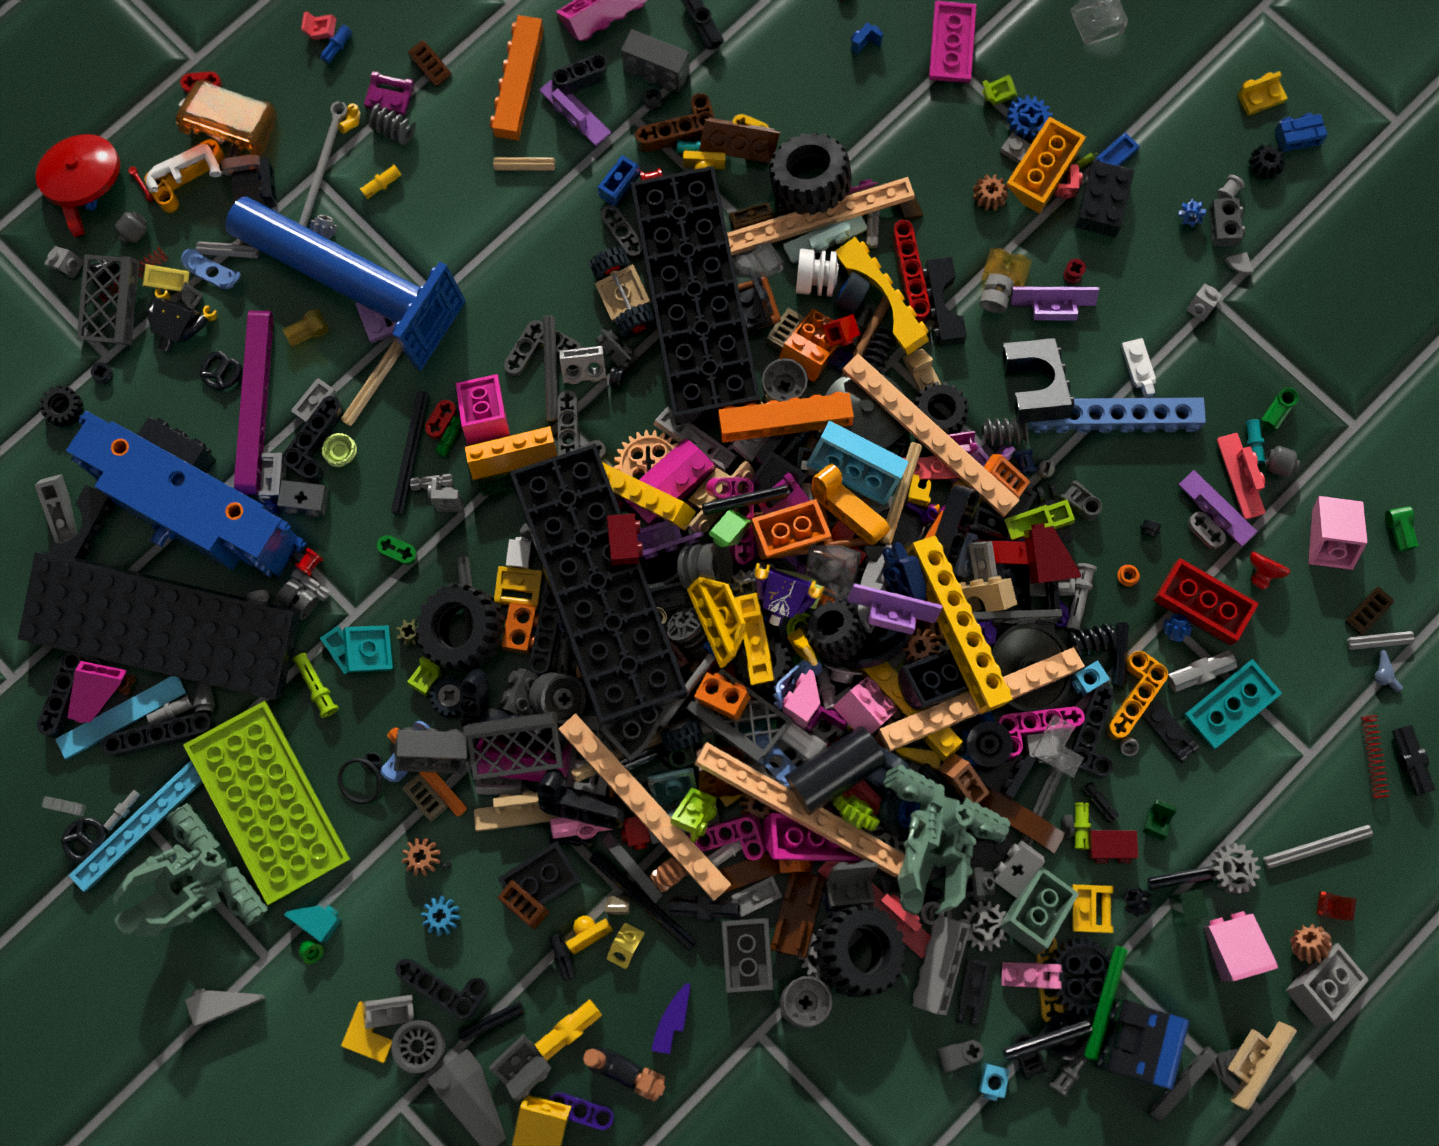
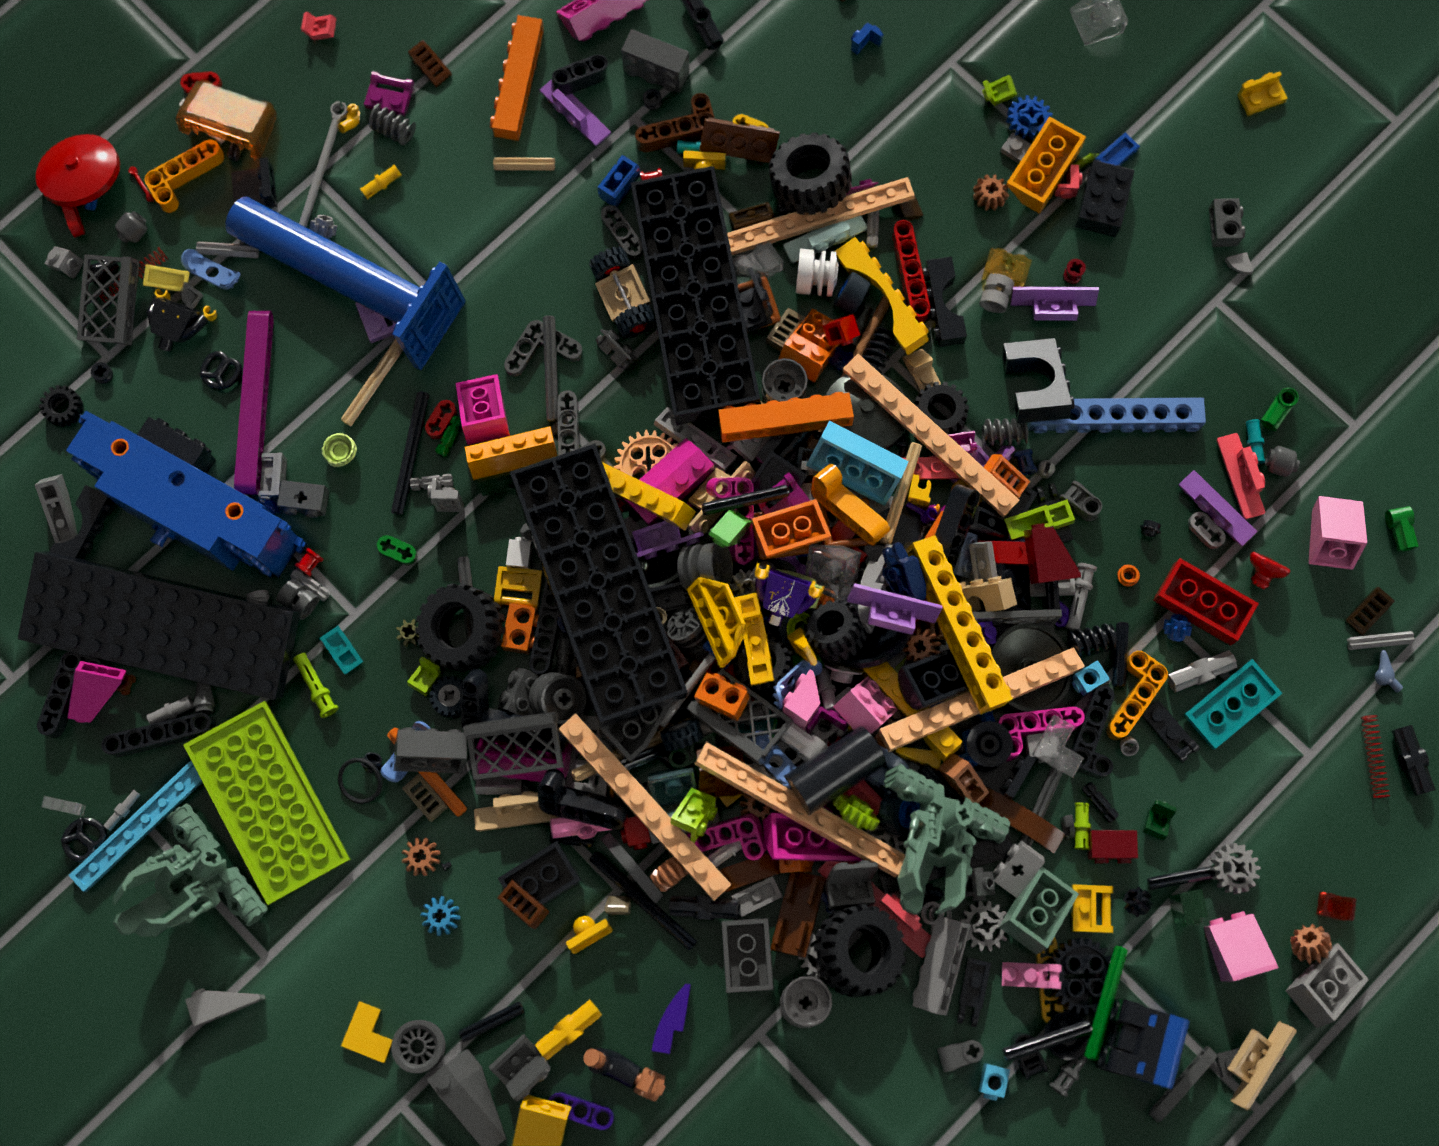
medium azure tile [55,676,188,760] -> none
piece [146,144,222,193] -> none
light grey beam [221,155,260,176] -> none
clear yellow piece [282,309,329,347] -> none
black beam [282,396,344,484] -> none
teal slope [285,905,342,943] -> none
light grey plate [291,378,336,423] -> none
green tile [298,939,324,964] -> none
blue axle [320,25,353,63] -> none
teal plate [343,625,393,673] -> none
light grey hinge [362,995,414,1029] -> none
black beam [395,959,489,1019] -> none
black axle [549,933,575,981] -> none
light grey brick [560,346,606,384] -> none
dark red brick [607,513,643,566] -> none
light yellow bracket [607,923,644,969] -> none
black bush [609,367,624,388] -> none
dark pink plate [929,1,976,83] -> none
white hinge [1121,338,1156,398] -> none
blue gear [1179,199,1206,227] -> none
light grey bracket [1186,283,1222,321] -> none
light grey bush [1217,175,1245,199] -> none
black gear [1248,143,1286,181] -> none
light grey axle [1263,825,1373,869] -> none
blue brick [1275,113,1327,152] -> none

